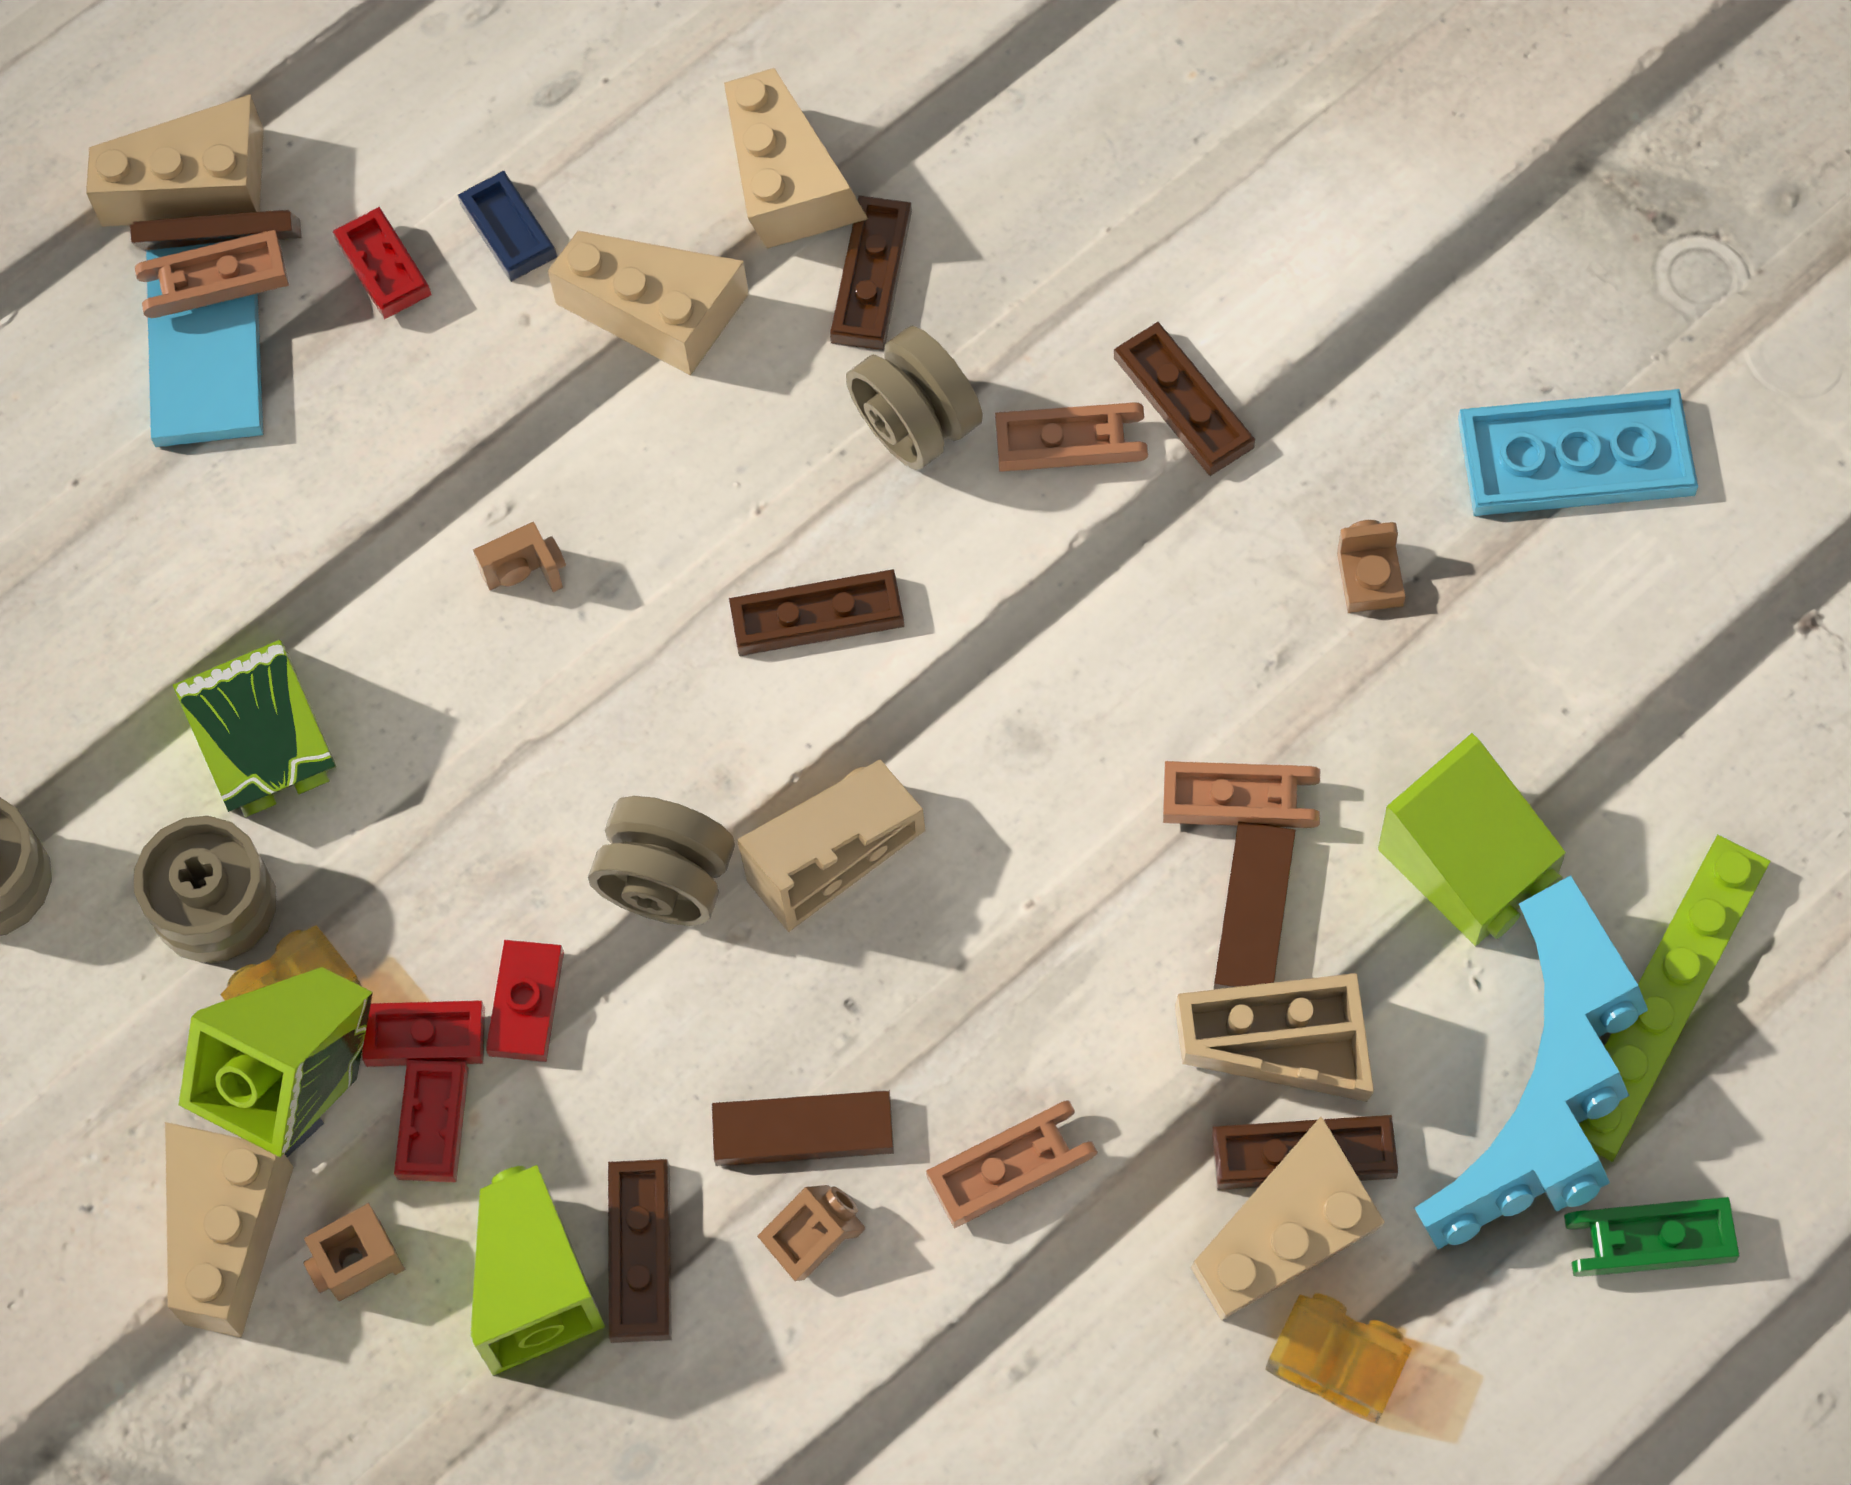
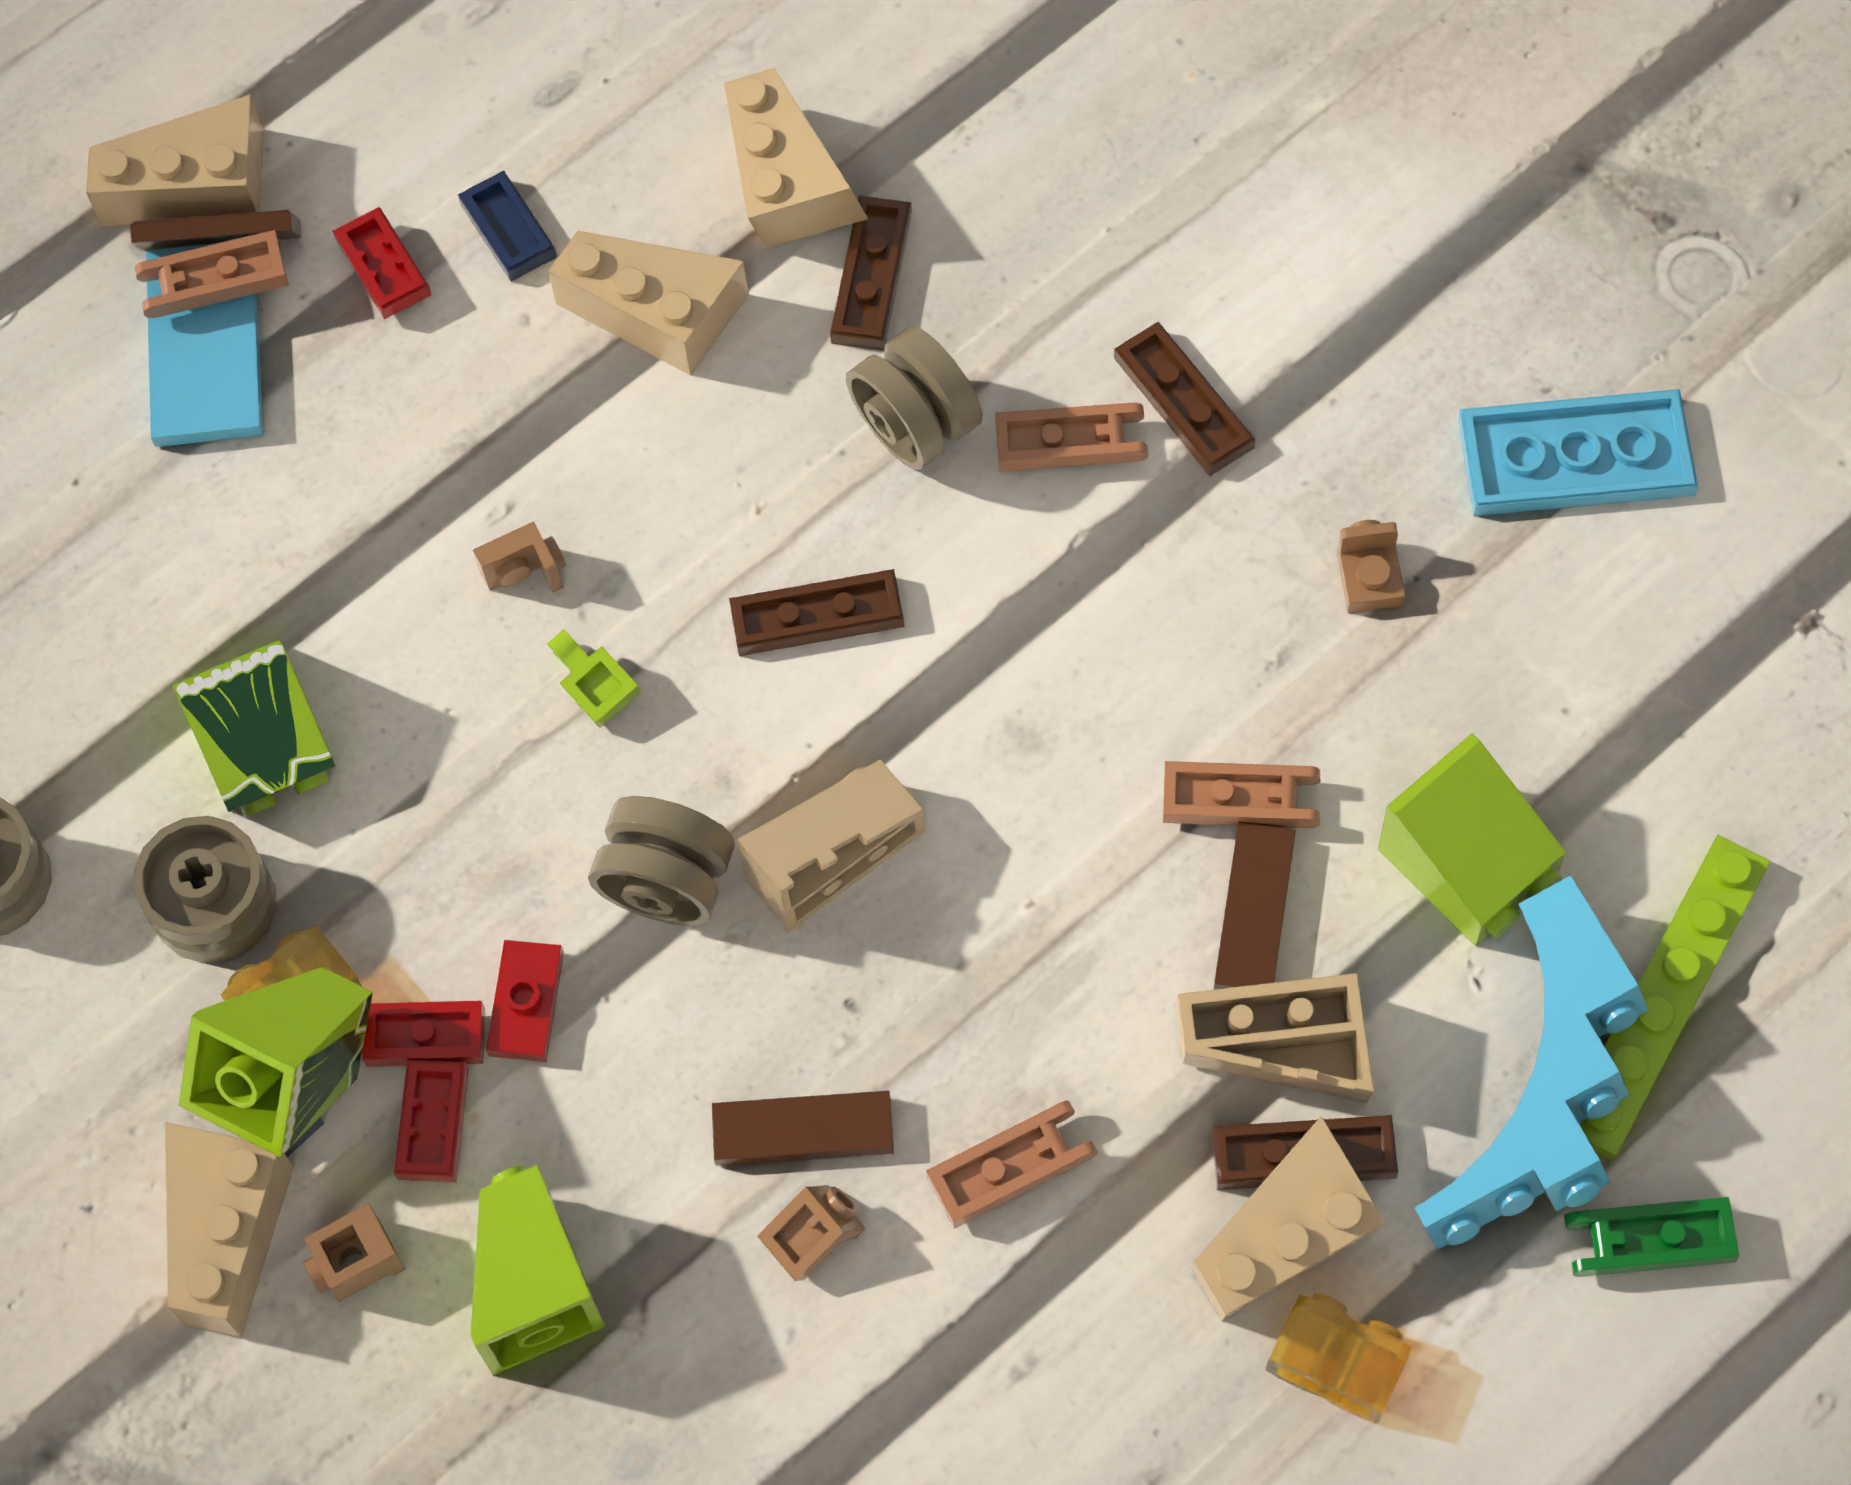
reddish brown tile [608,1159,672,1343] -> none
none -> lime plate [547,629,642,729]

